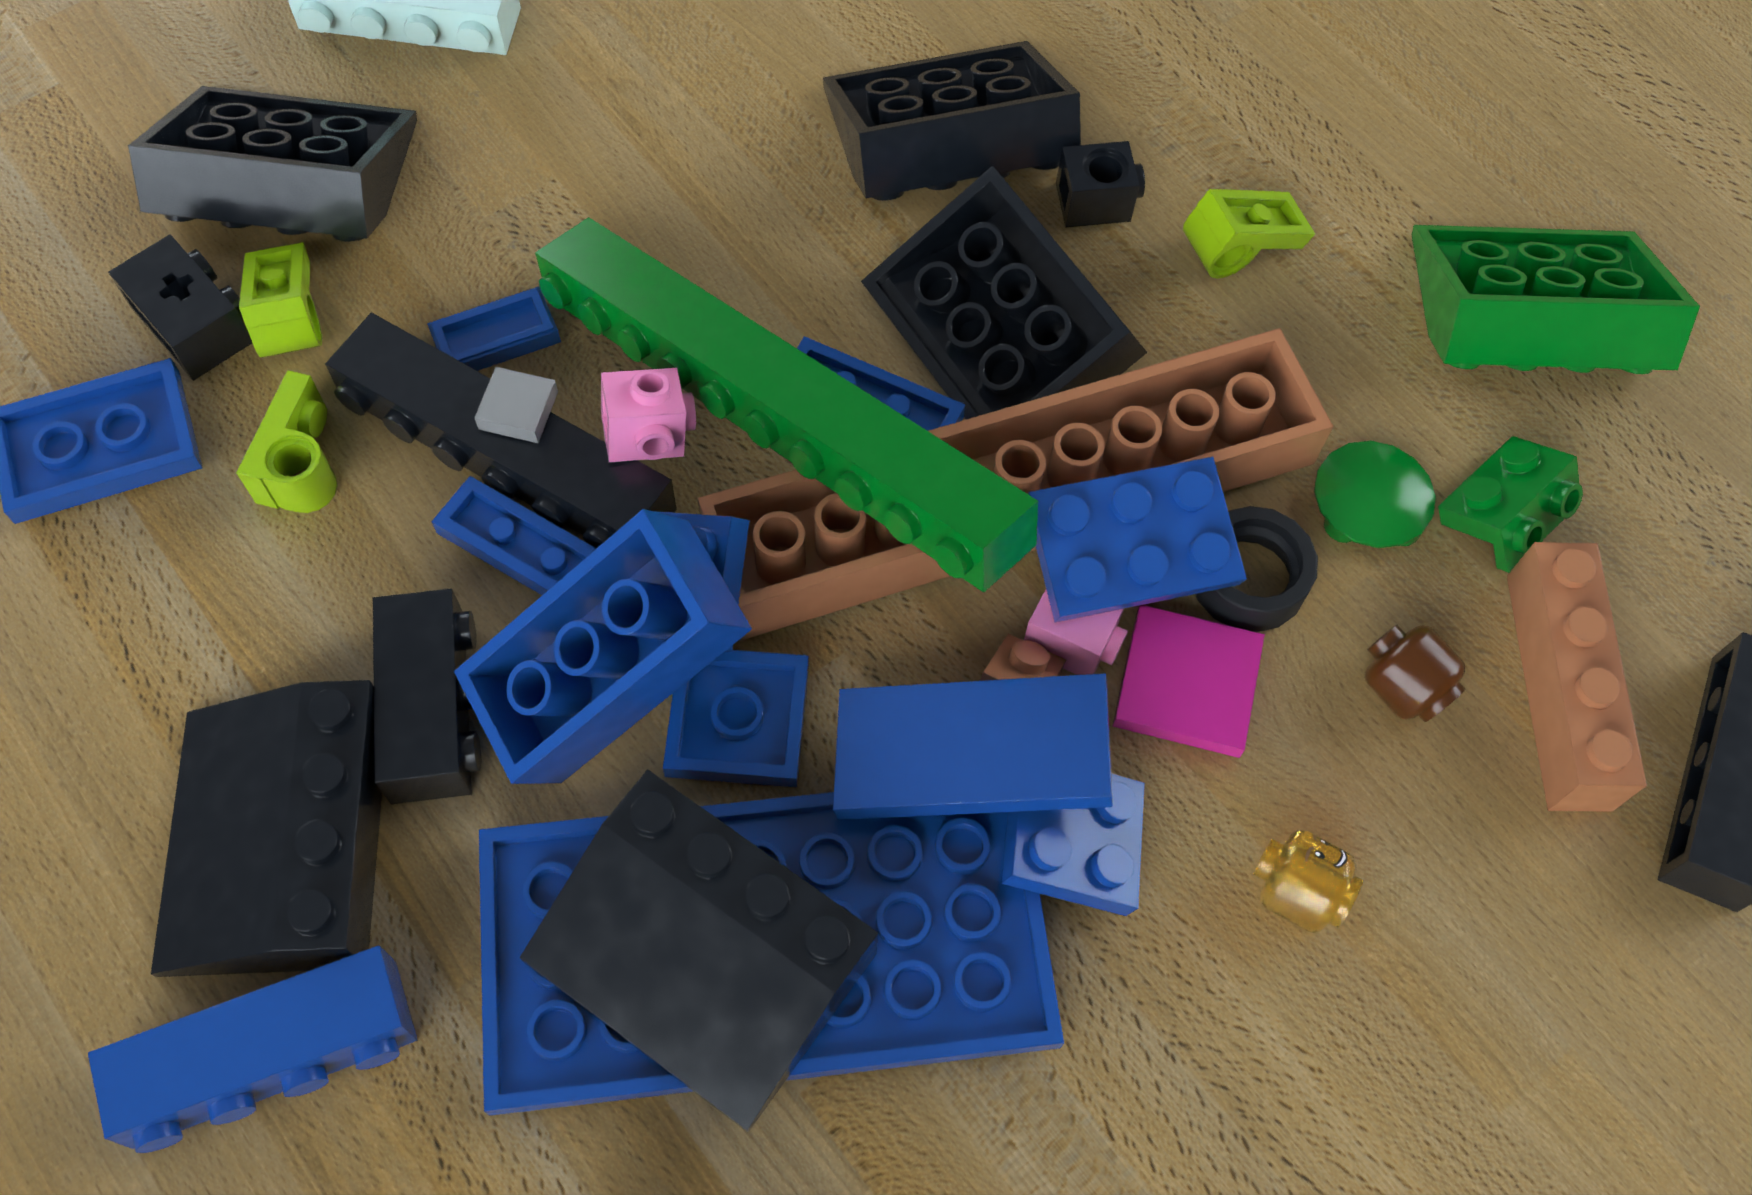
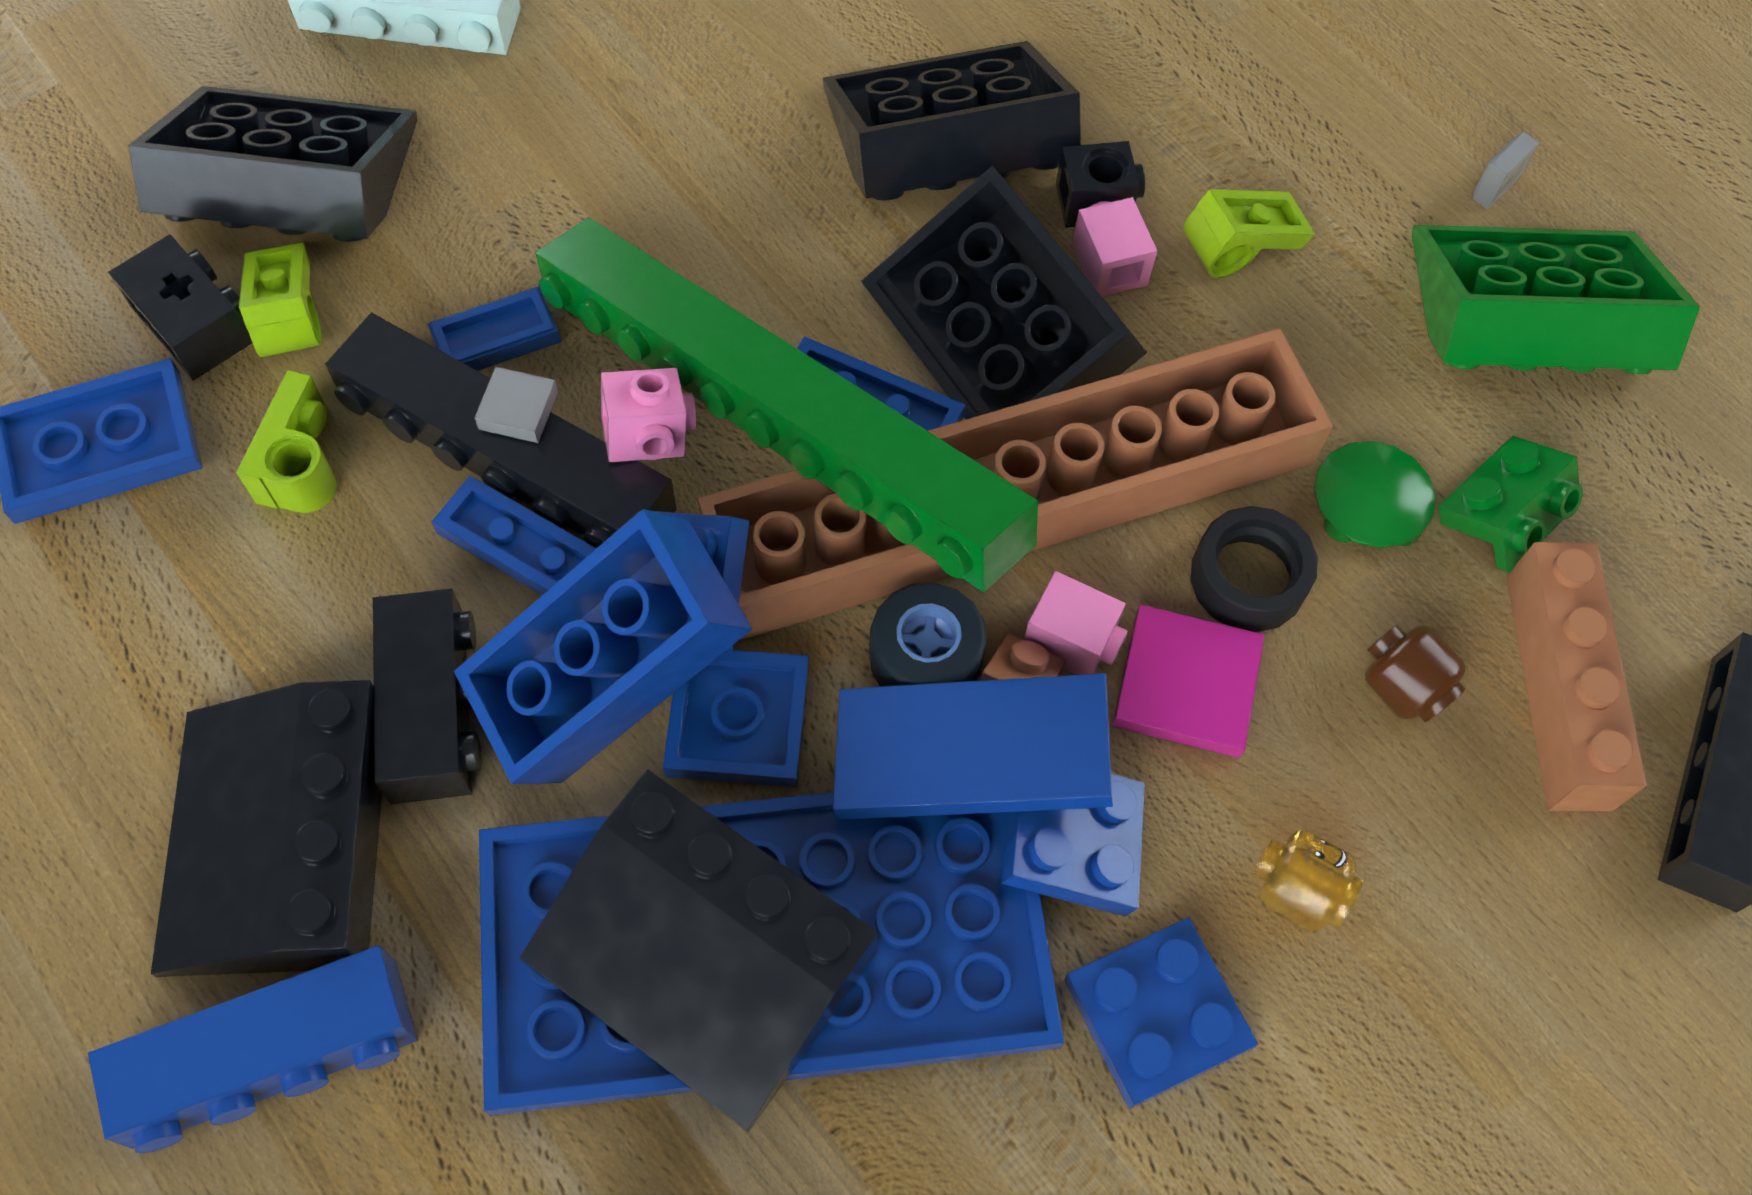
blue plate [1028,457,1247,623] -> none
none -> black wheel [869,582,987,687]
none -> blue plate [1064,917,1259,1110]
none -> bright pink brick [1072,197,1157,297]
none -> light grey tile [1472,132,1539,210]

